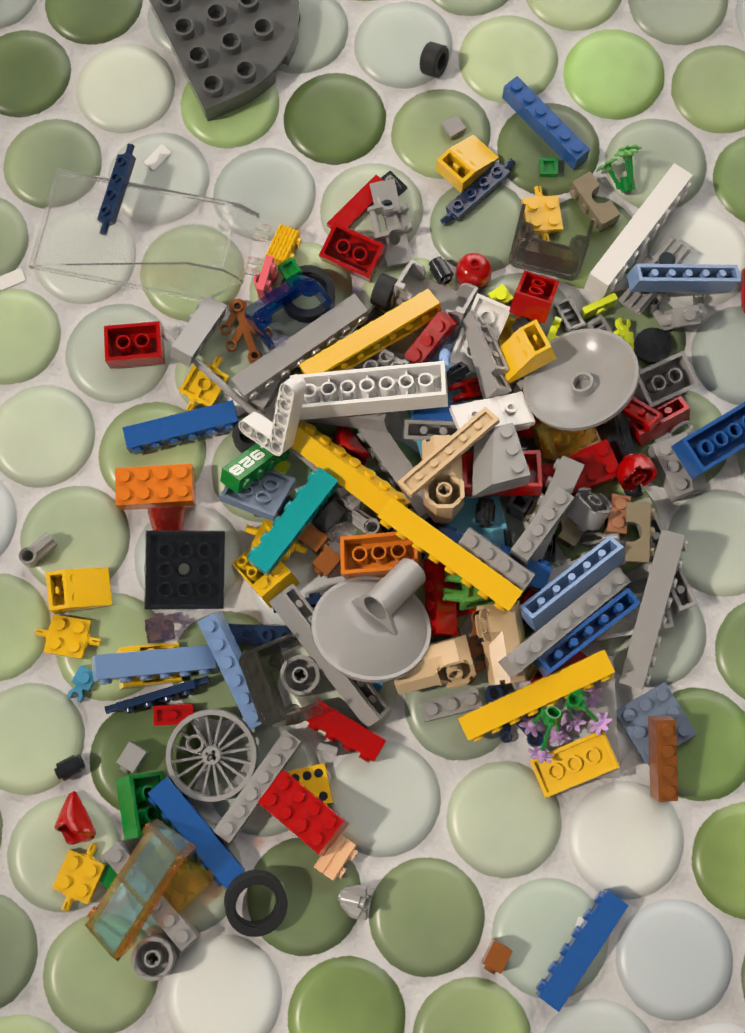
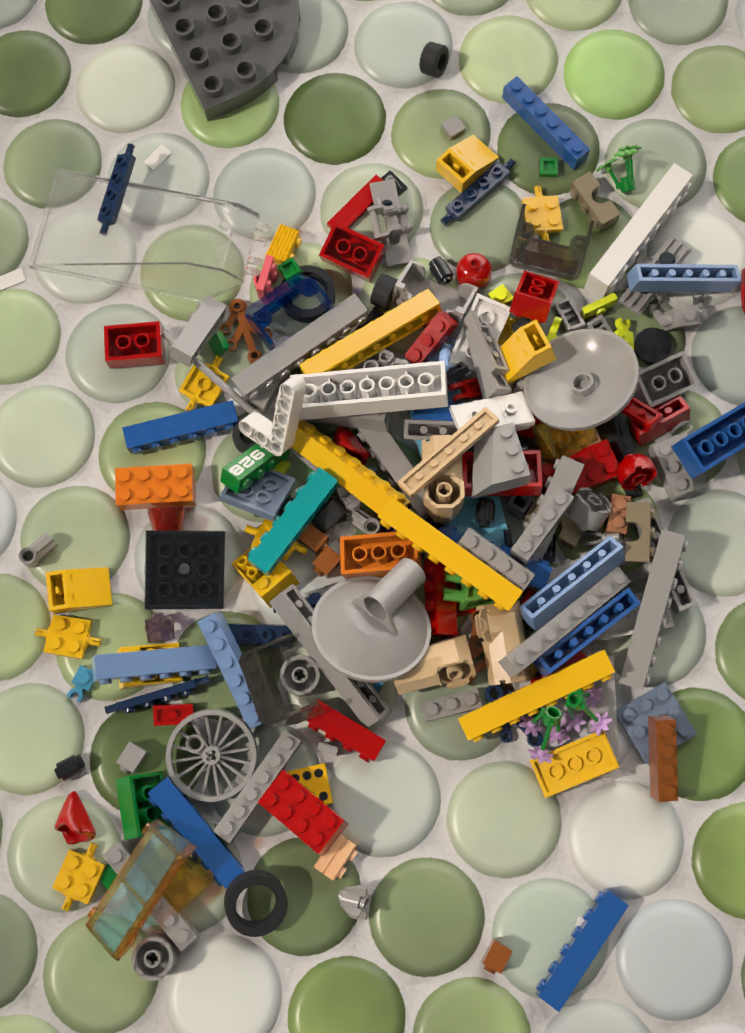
none -> green tile [208,332,229,357]

